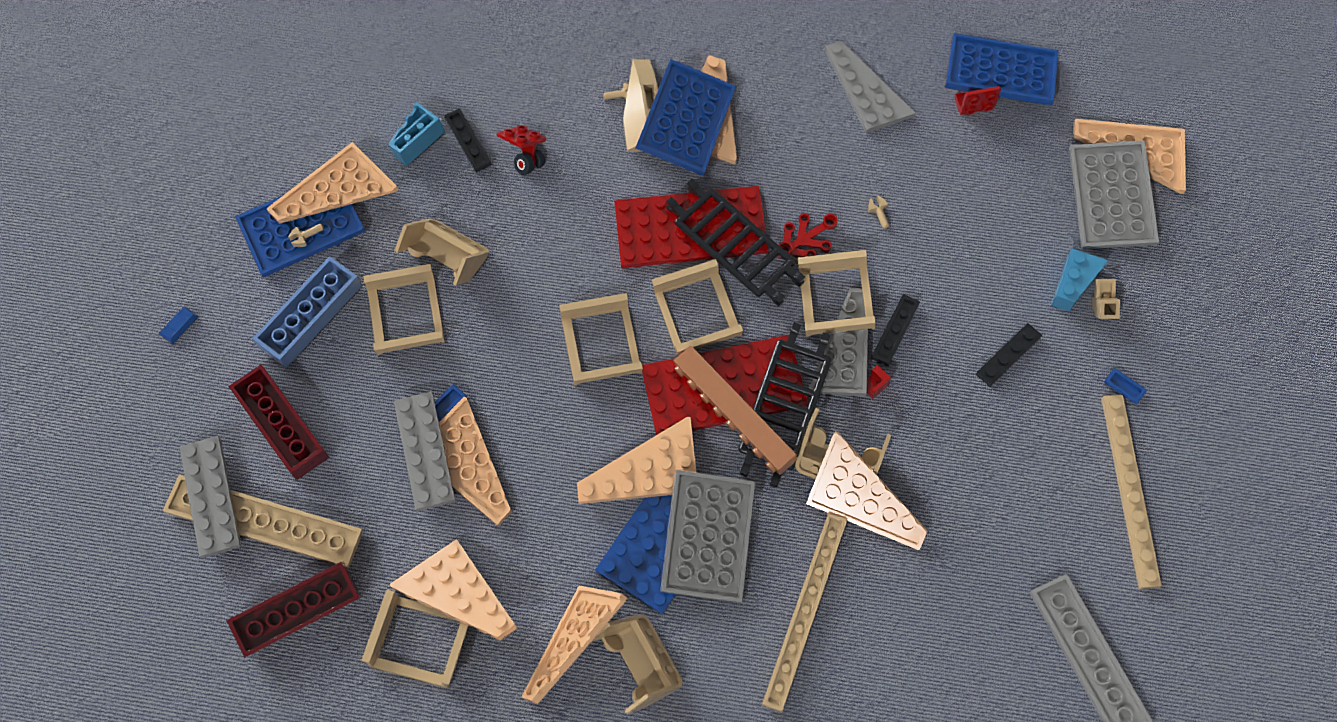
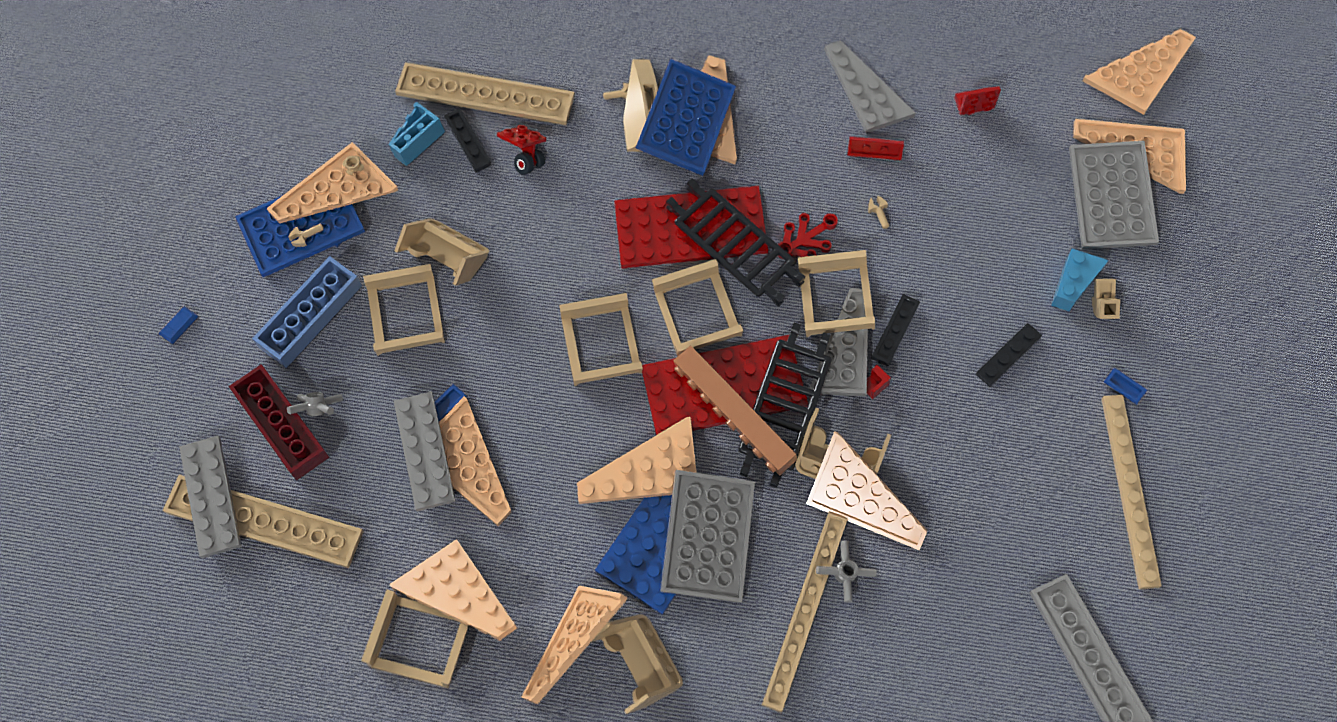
dark red brick [226,561,362,658] -> none
blue plate [945,33,1059,106] -> none
none -> light grey bar [287,392,343,416]
none -> tan plate [343,156,364,175]
none -> tan plate [395,62,575,125]
none -> light grey bar [816,541,877,603]
none -> red plate [847,137,904,160]
none -> light nougat wing [1083,29,1196,115]

